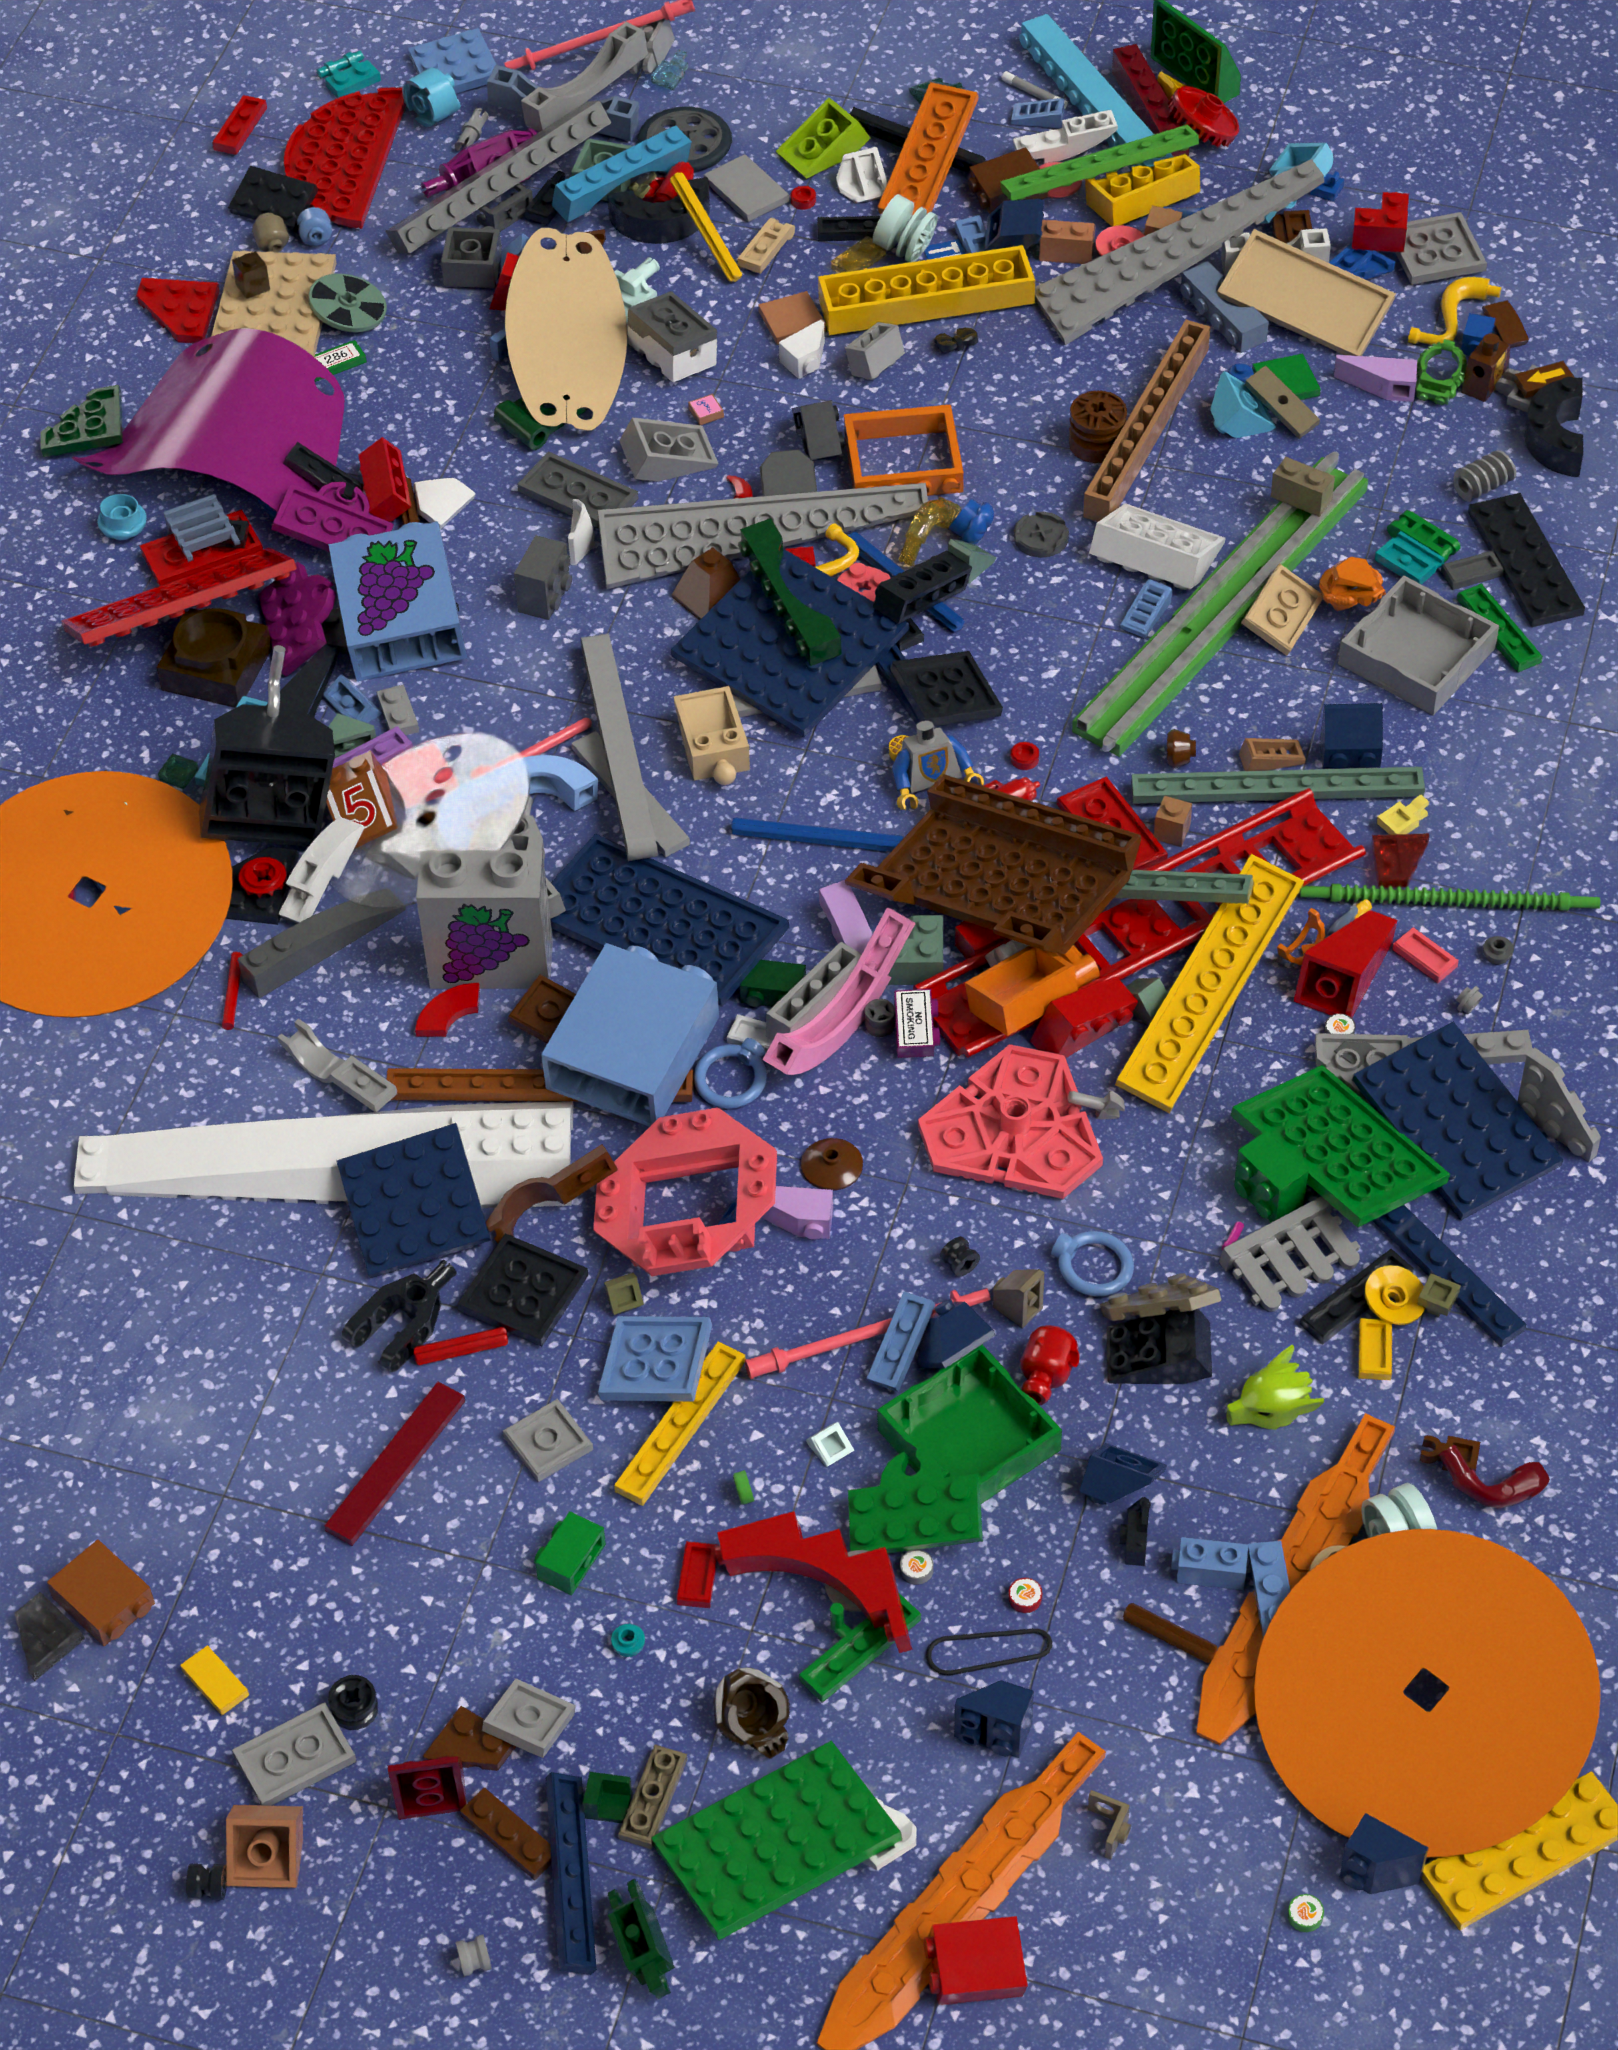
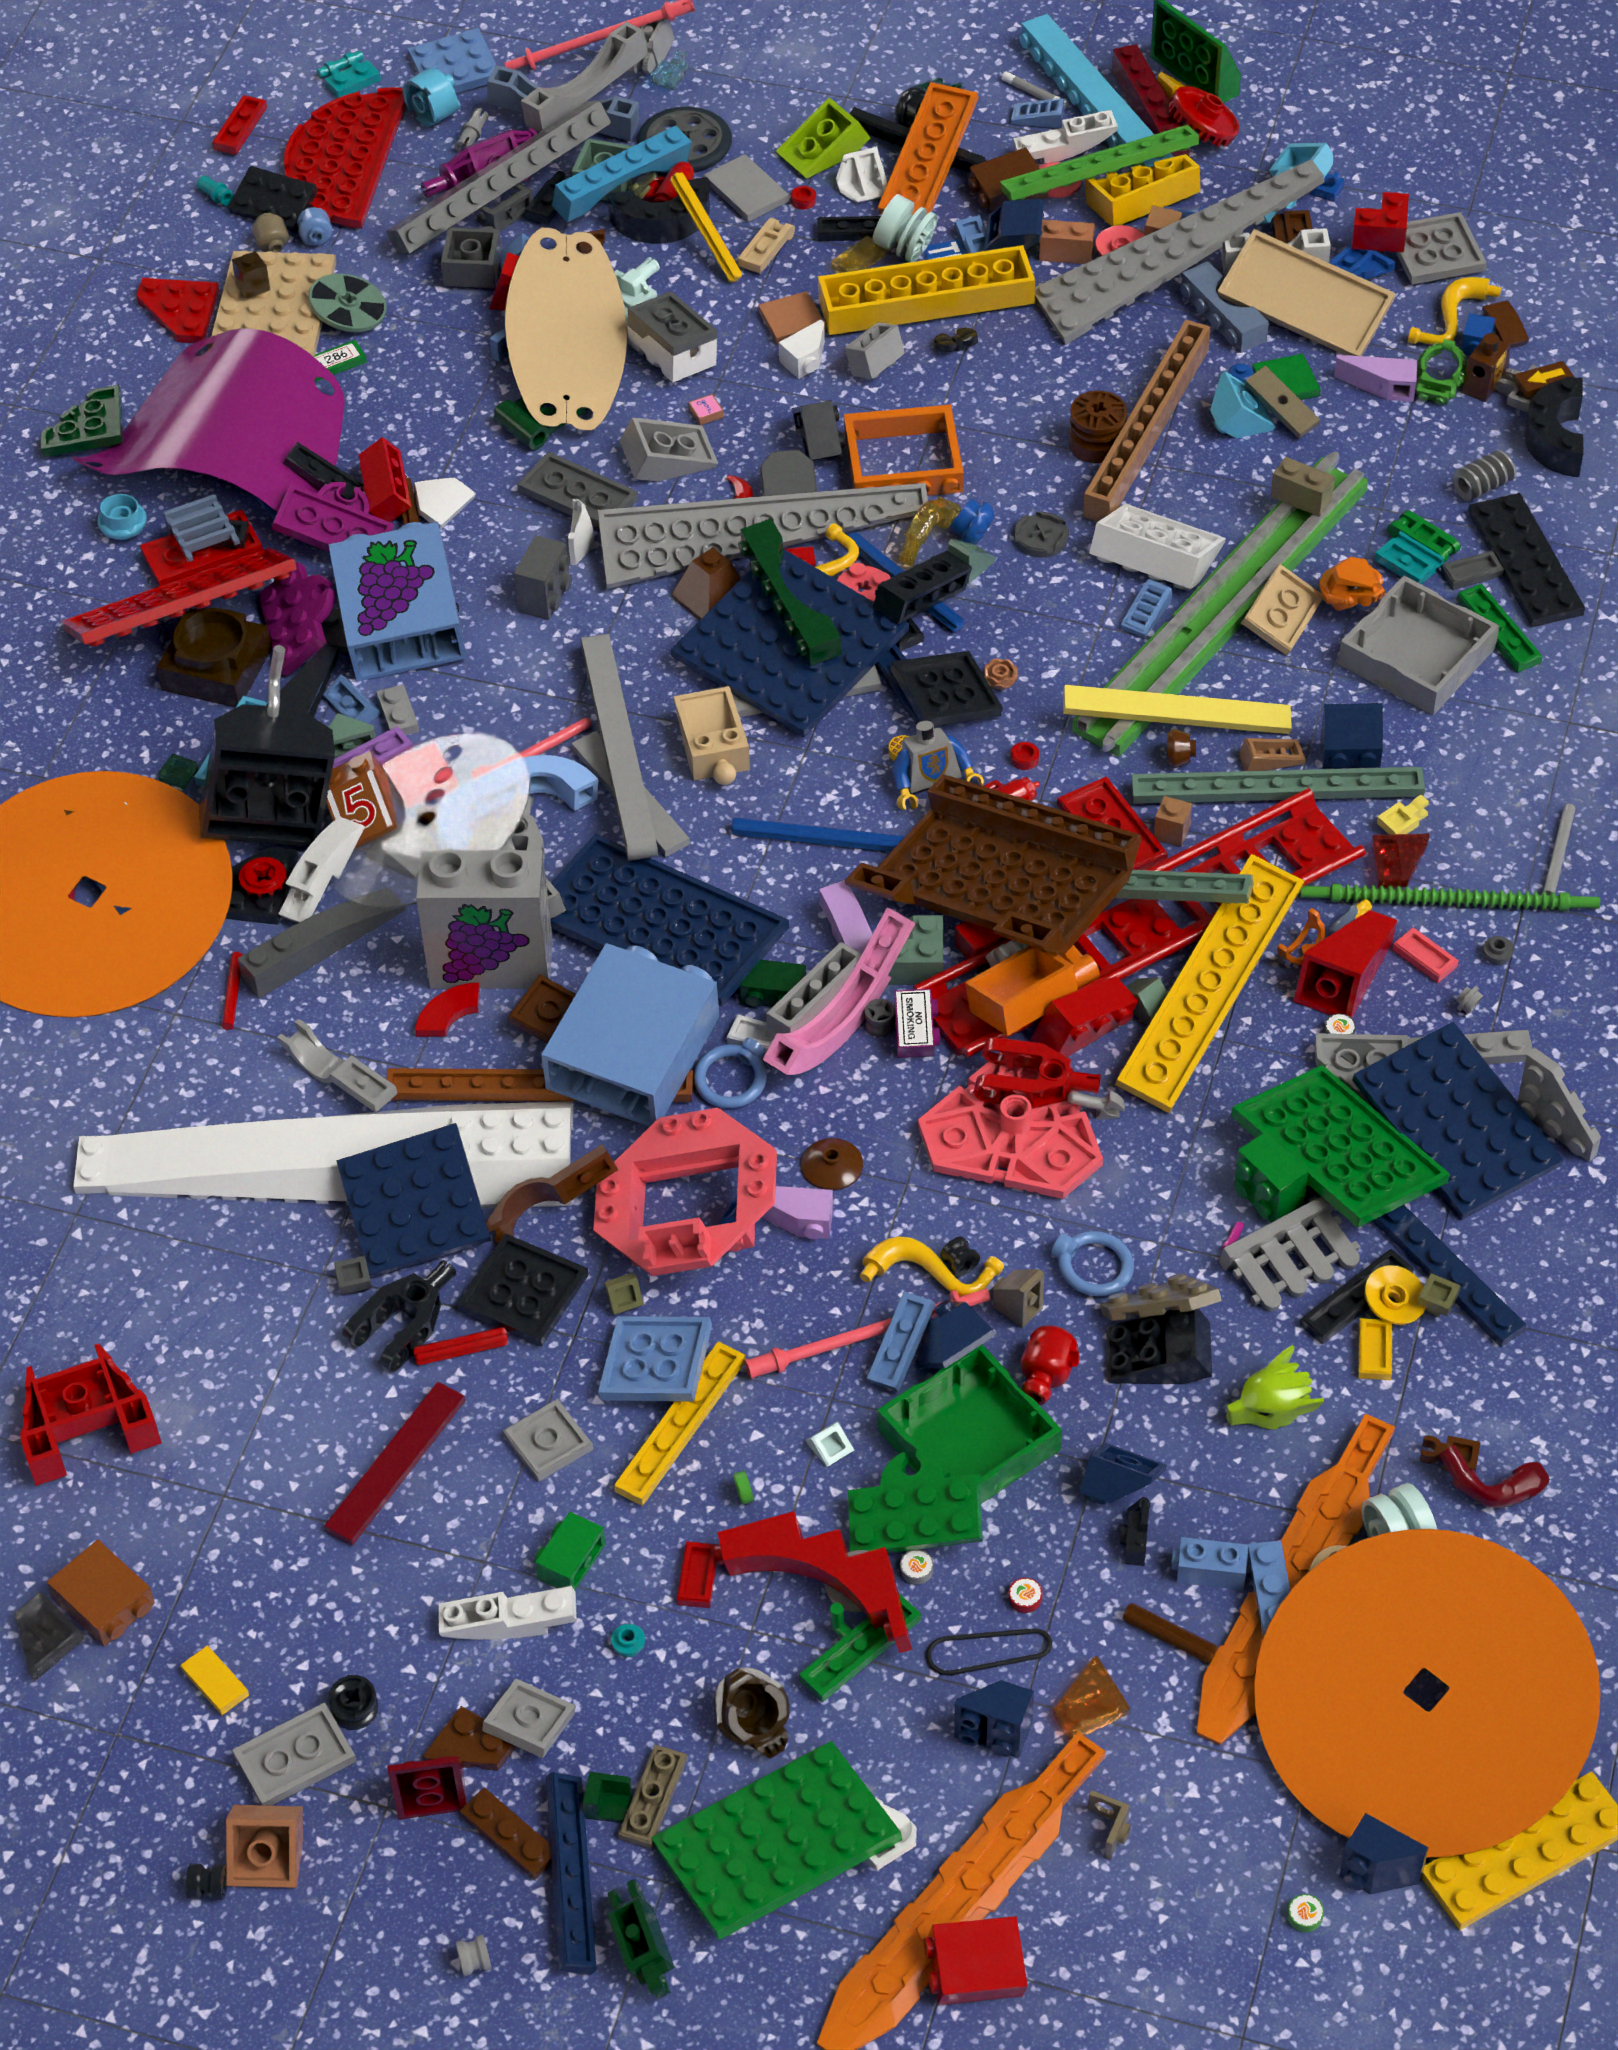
none -> red wedge [20,1343,162,1486]
none -> teal pin [197,175,234,206]
none -> dark grey plate [334,1256,372,1295]
none -> white slope [439,1586,577,1640]
none -> yellow animal [860,1236,1004,1296]
none -> black piece [894,86,926,129]
none -> red piece [973,1038,1101,1109]
none -> nougat plate [983,658,1018,690]
none -> clear orange wing [1053,1656,1130,1741]
none -> light yellow tile [1063,685,1292,734]
none -> light grey bar [1543,804,1576,895]

